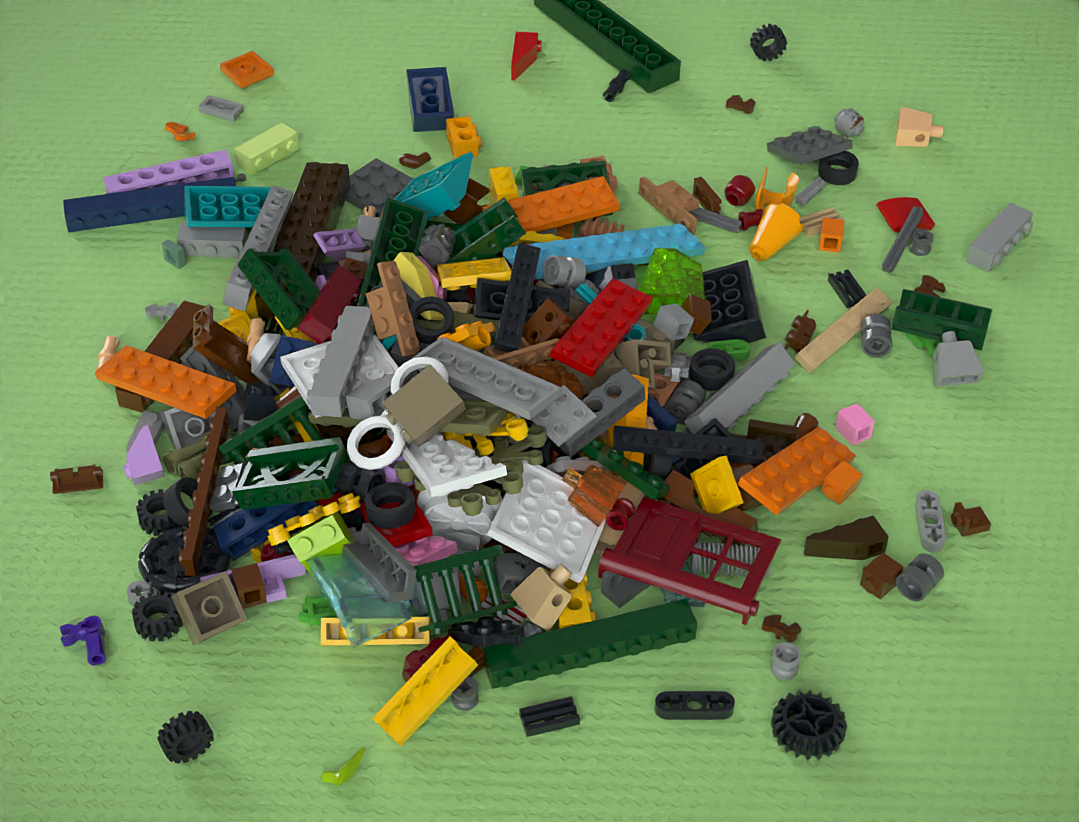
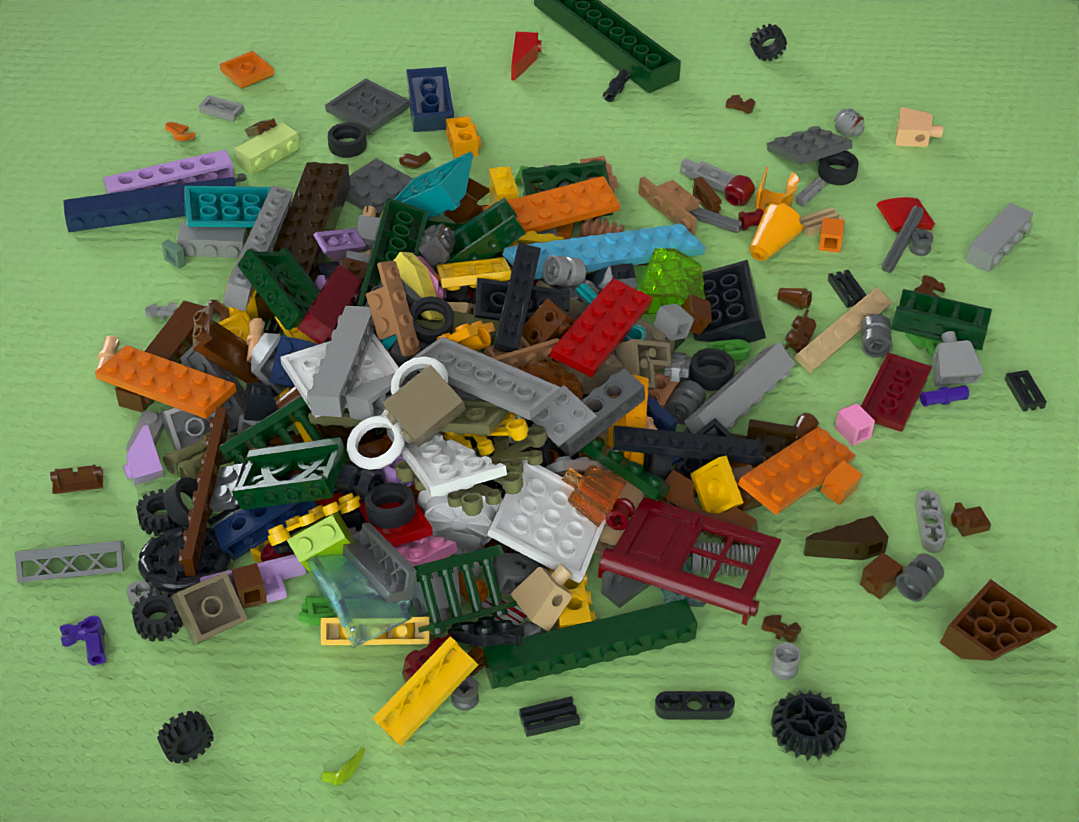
none -> fence [15,541,124,583]
none -> reddish brown arm [205,300,230,321]
none -> reddish brown tile [244,118,277,137]
none -> dark grey plate [325,78,410,134]
none -> black tyre [328,122,367,158]
none -> light grey hinge [680,158,735,193]
none -> reddish brown cone [777,288,812,310]
none -> dark red plate [861,352,932,432]
none -> dark purple pin [920,385,969,407]
none -> reddish brown wedge [940,579,1058,661]
none -> black tile [1004,370,1047,412]

